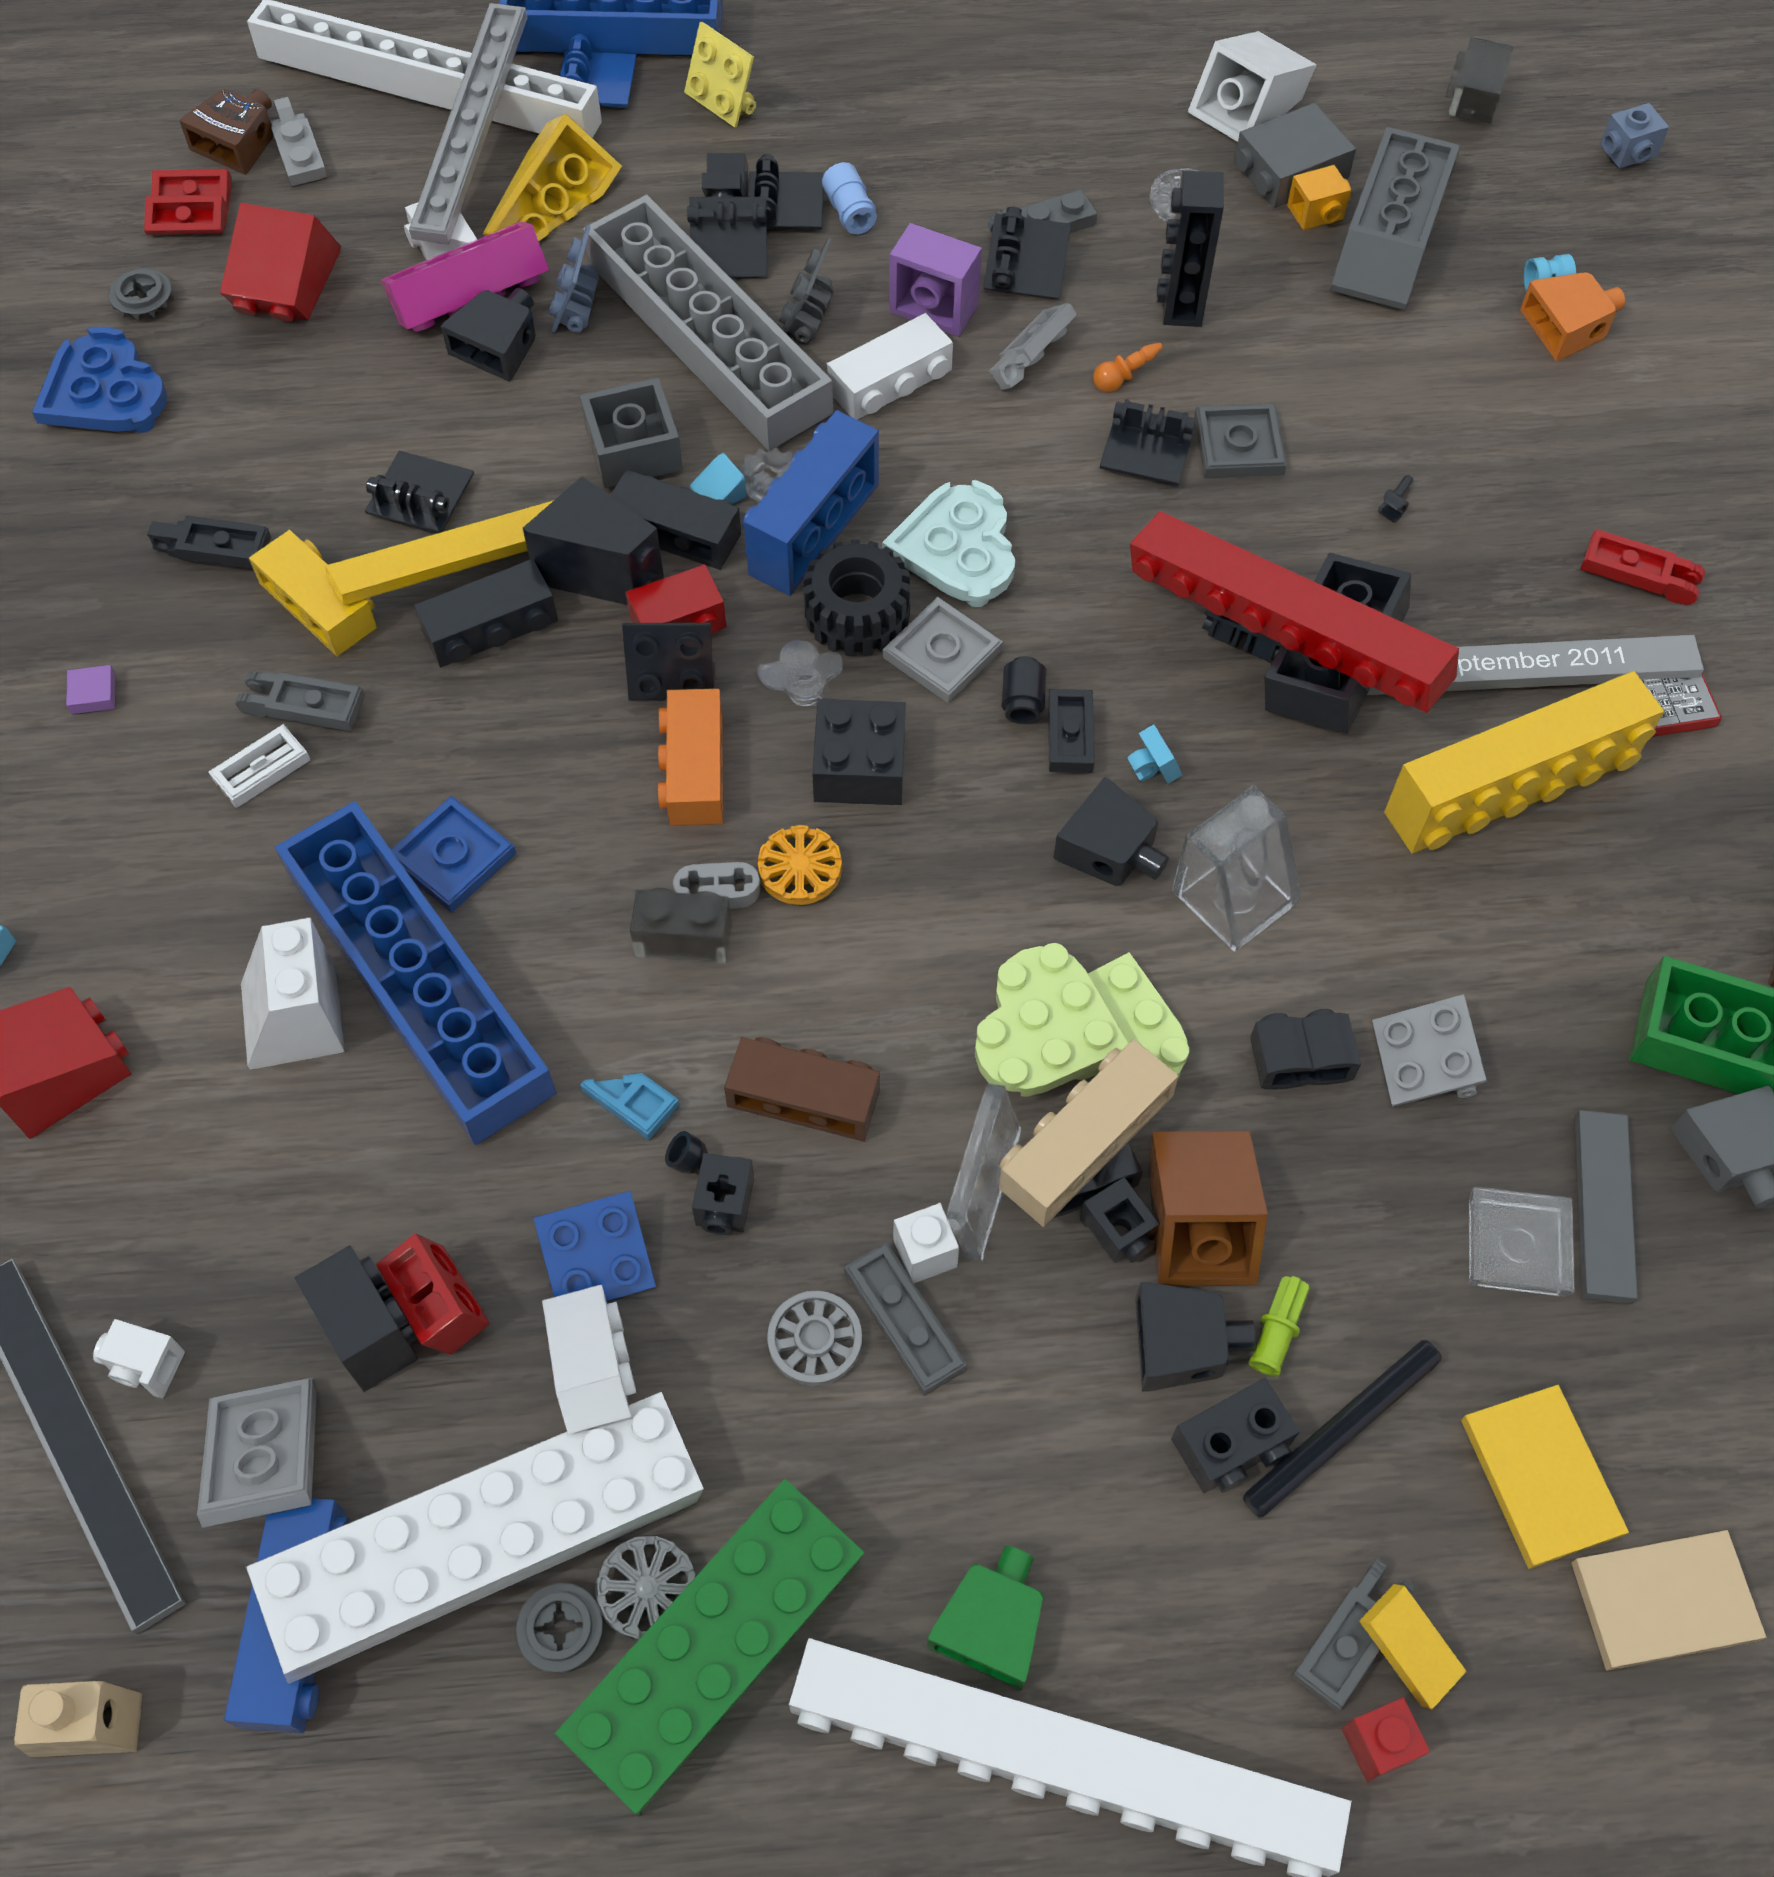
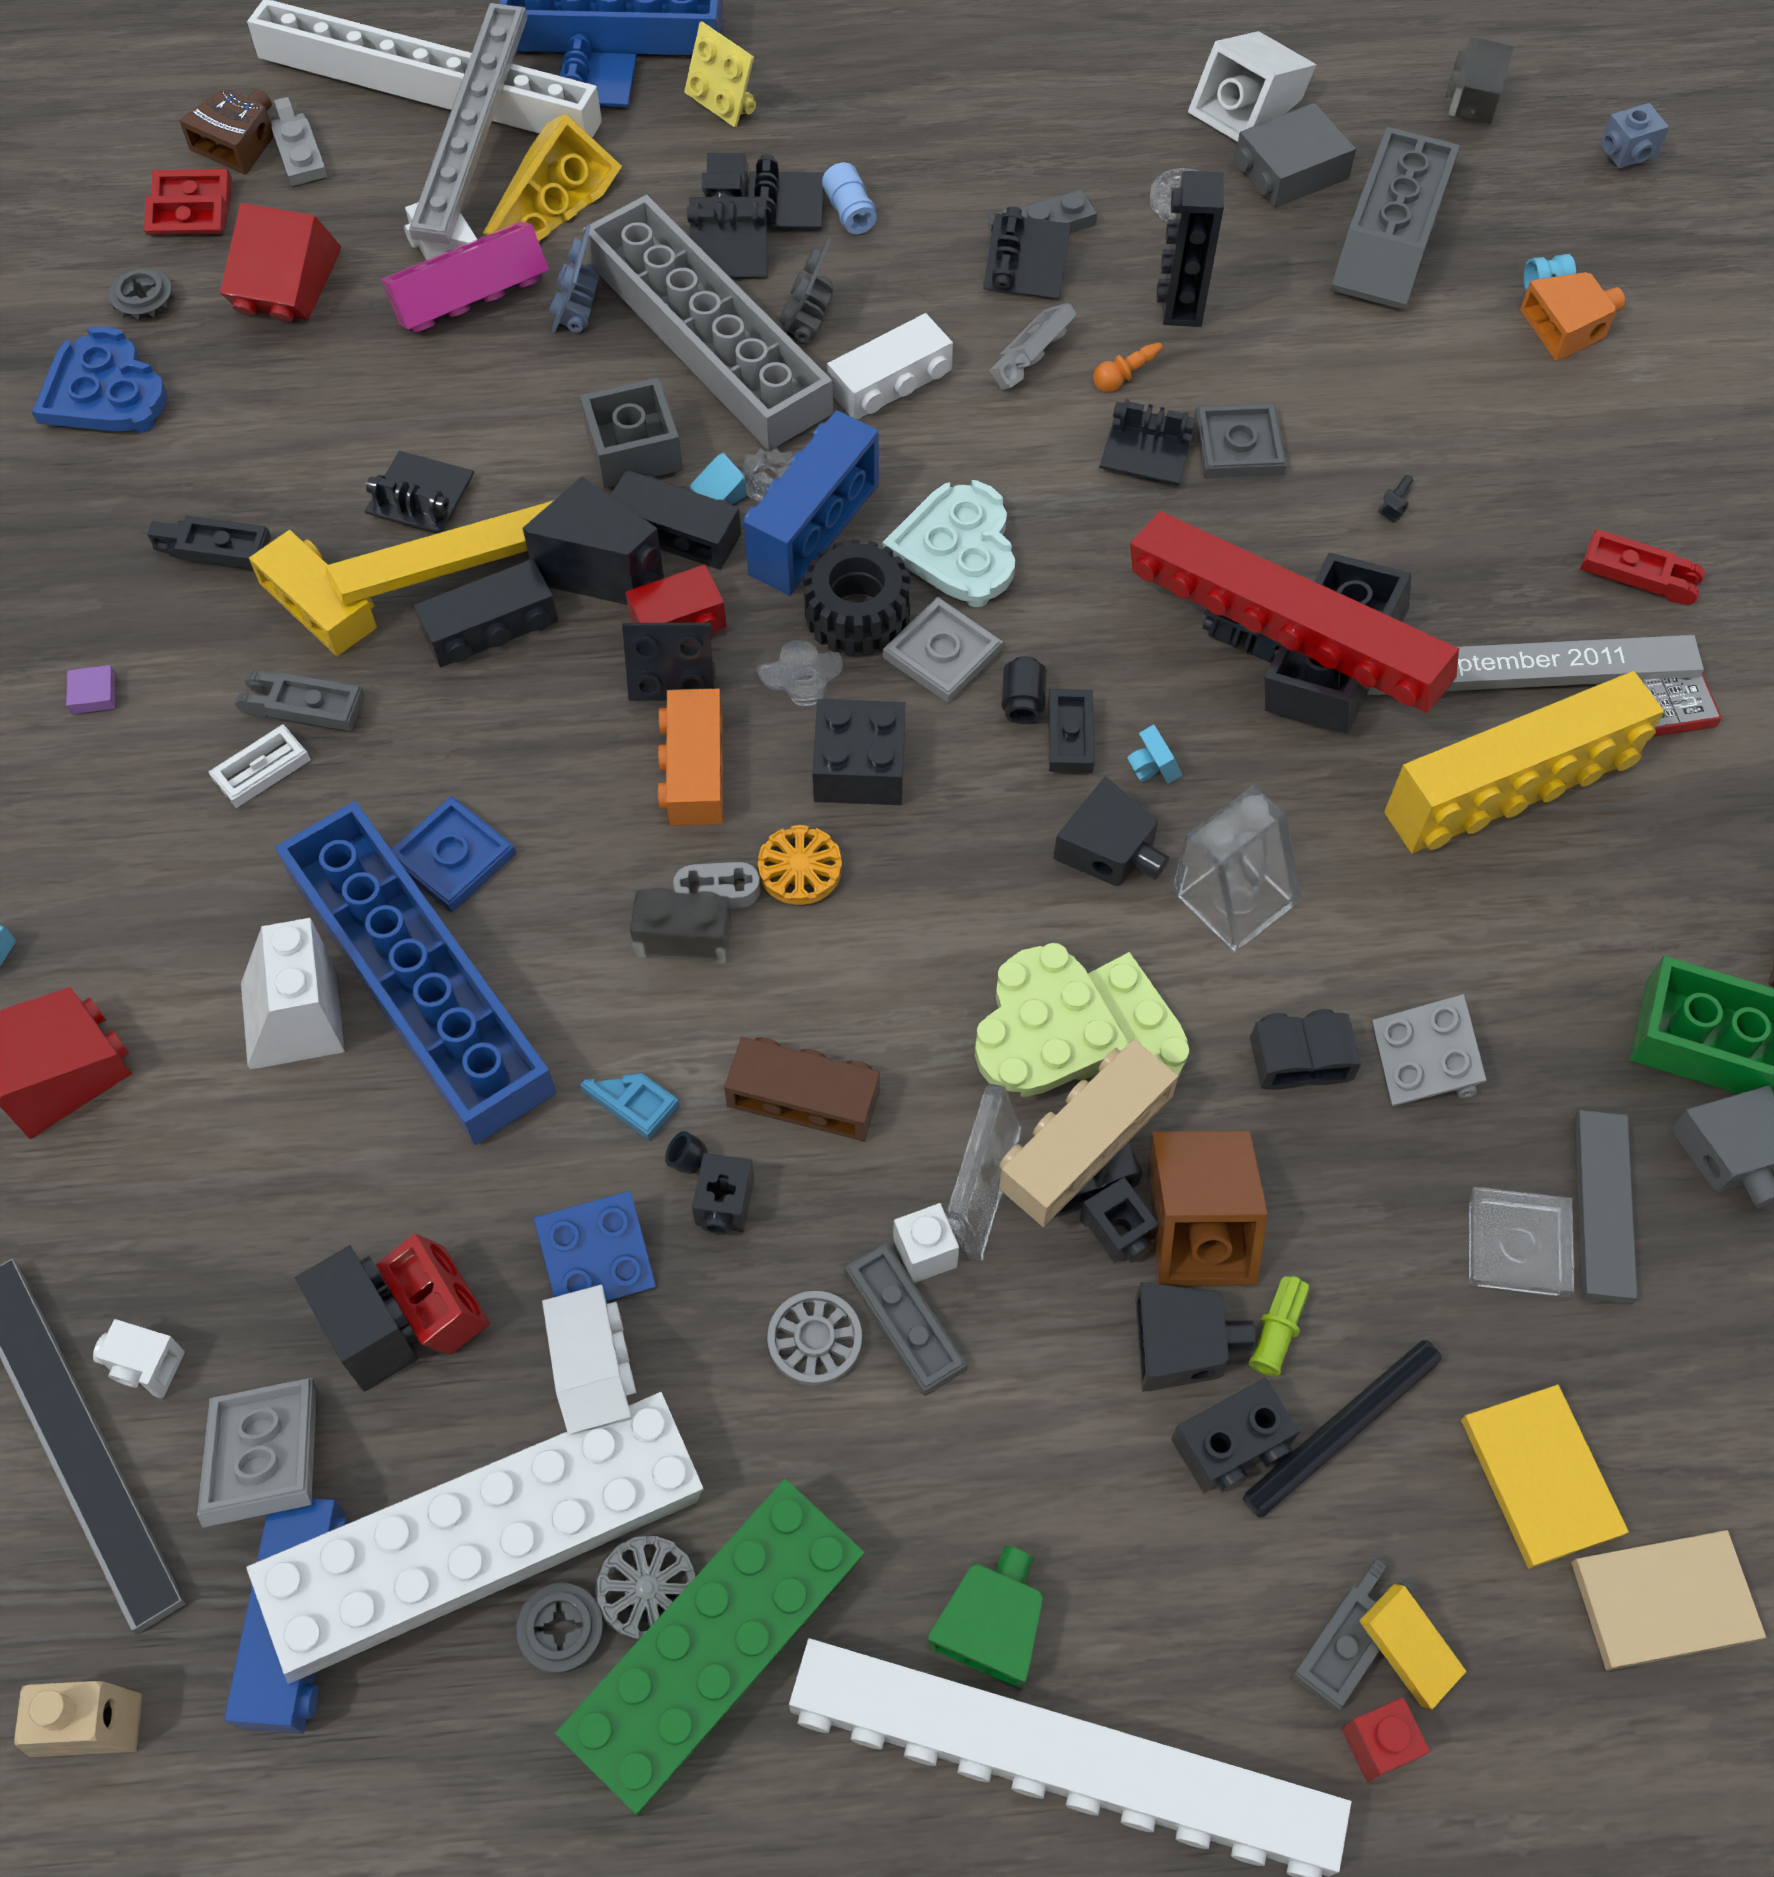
black torso [441,288,536,382] -> none
medium lavender brick [889,223,982,337] -> none
light orange brick [1287,165,1351,231] -> none

